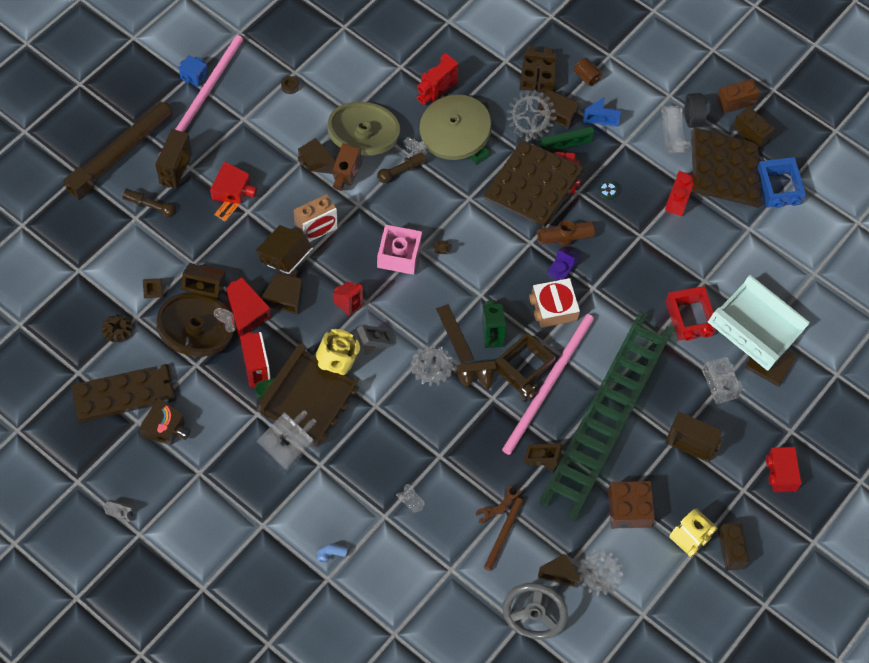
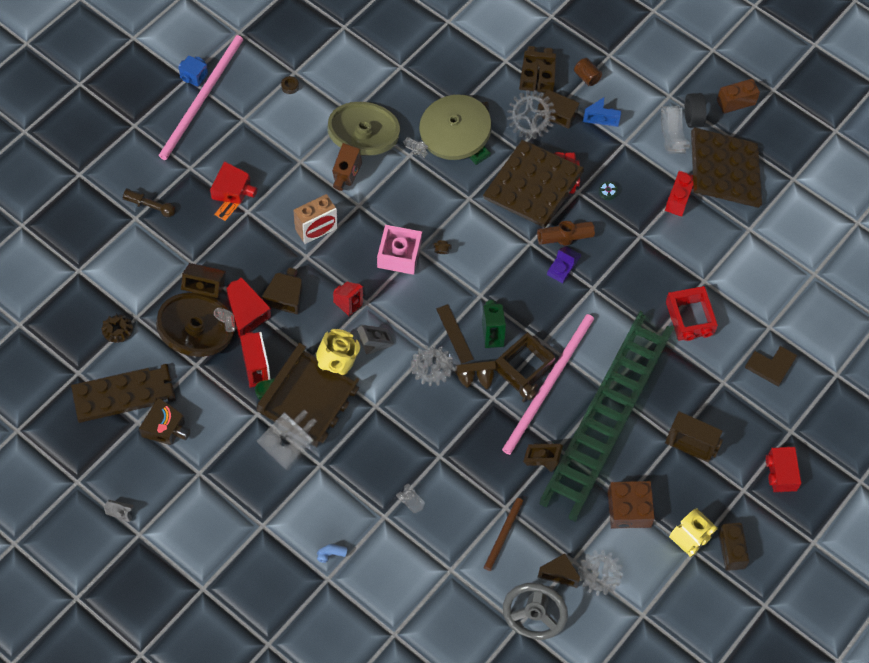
dark brown brick [63,101,172,200] -> none
dark brown slope [143,278,163,299] -> none
dark brown window [155,129,192,189] -> none
dark brown piece [256,225,313,274] -> none
dark brown slope [297,138,336,174] -> none
dark brown pin [377,152,426,183] -> none
red hips [417,53,458,105] -> none
reddish brown piece [476,485,520,524] -> none
piece [529,278,580,328] -> none
dark green tile [540,127,594,152] -> none
clear brick [702,357,742,404] -> none
light aqua panel [708,275,810,371] -> none
dark brown brick [733,106,775,150] -> none
blue window [758,157,806,208] -> none

